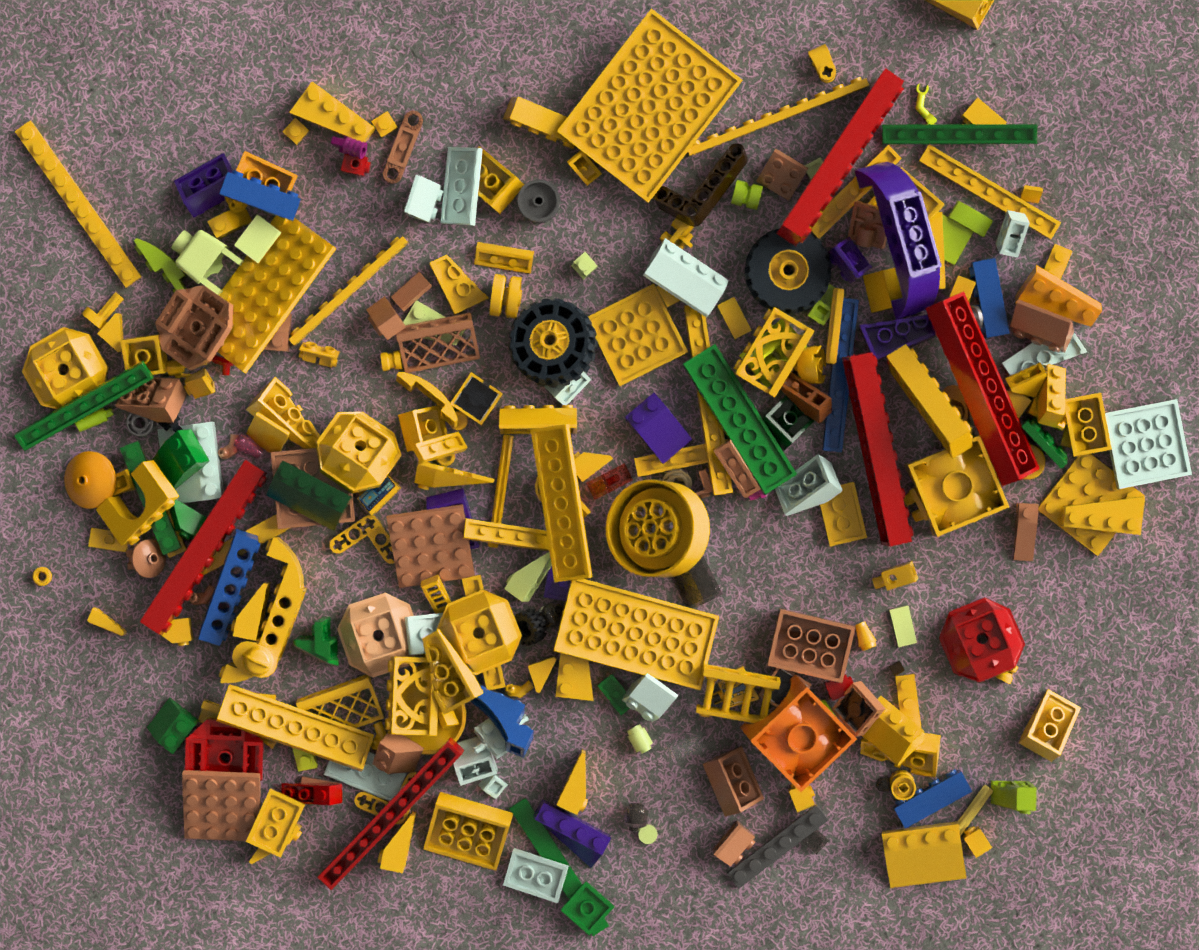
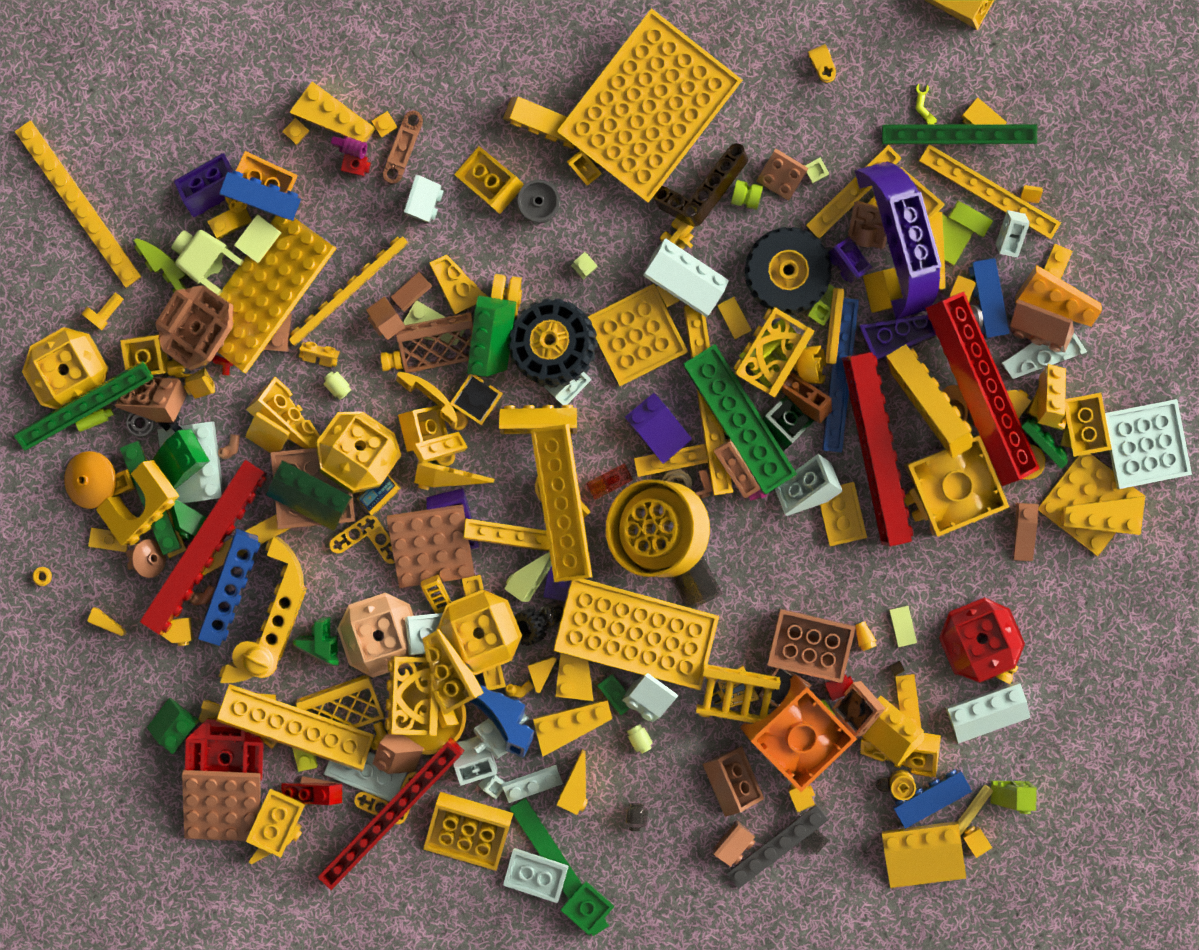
yellow slope [97,313,123,352] -> none
yellow slope [231,582,271,641] -> none
clear pink cone [234,433,263,459] -> none
yellow slope [377,811,416,873] -> none
light aqua tile [440,147,482,226] -> none
yellow slope [474,242,534,274] -> none
yellow axle [488,434,514,548] -> none
dark purple wedge [533,799,611,868] -> none
yellow slope [574,451,613,482] -> none
yellowish green tile [638,824,658,844] -> none
yellow plate [687,77,869,157] -> none
red brick [776,68,904,246] -> none
yellow torso [872,560,918,591] -> none
yellow slope [1005,362,1047,397] -> none
yellow slope [1019,689,1081,762] -> none
none -> yellowish green brick [324,371,351,400]
none -> green slope [467,296,517,377]
none -> light aqua plate [502,765,563,803]
none -> yellow wedge [533,699,612,756]
none -> light aqua slope [945,682,1031,743]

